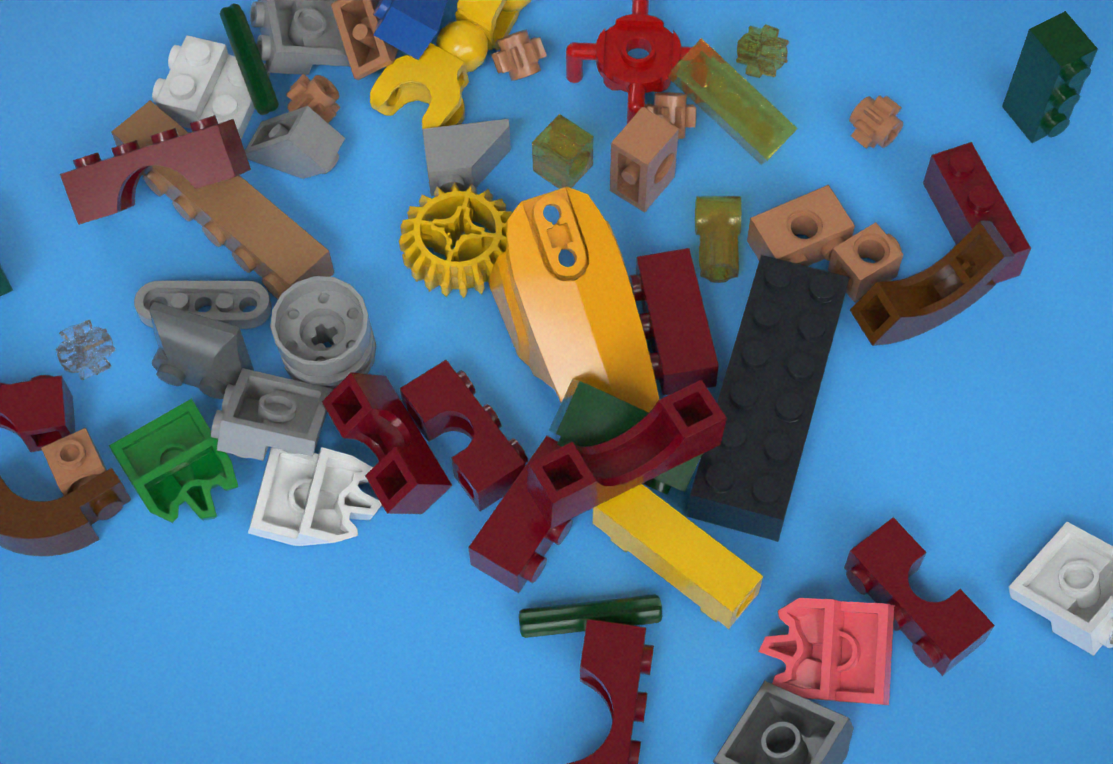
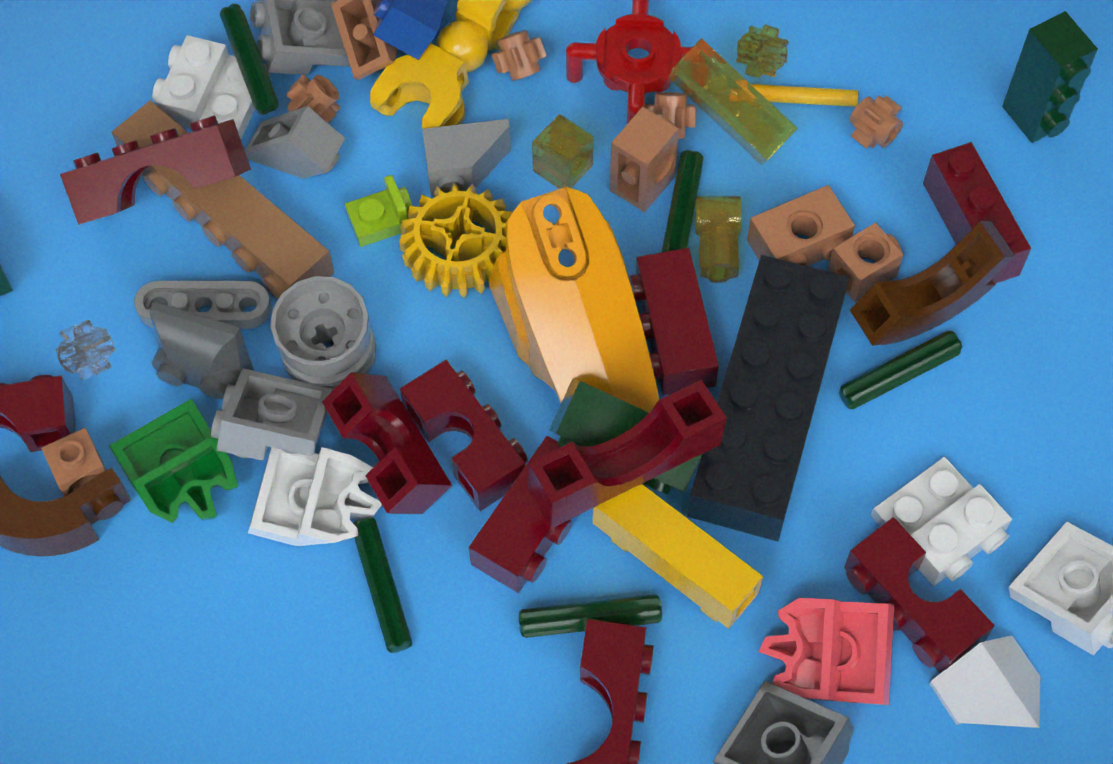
none -> lime bracket [344,175,412,247]
none -> dark green axle [353,517,412,653]
none -> dark green axle [661,150,704,253]
none -> yellow bar [730,83,858,107]
none -> dark green axle [839,331,963,409]
none -> white plate [871,457,1012,587]
none -> white slope [929,636,1041,728]

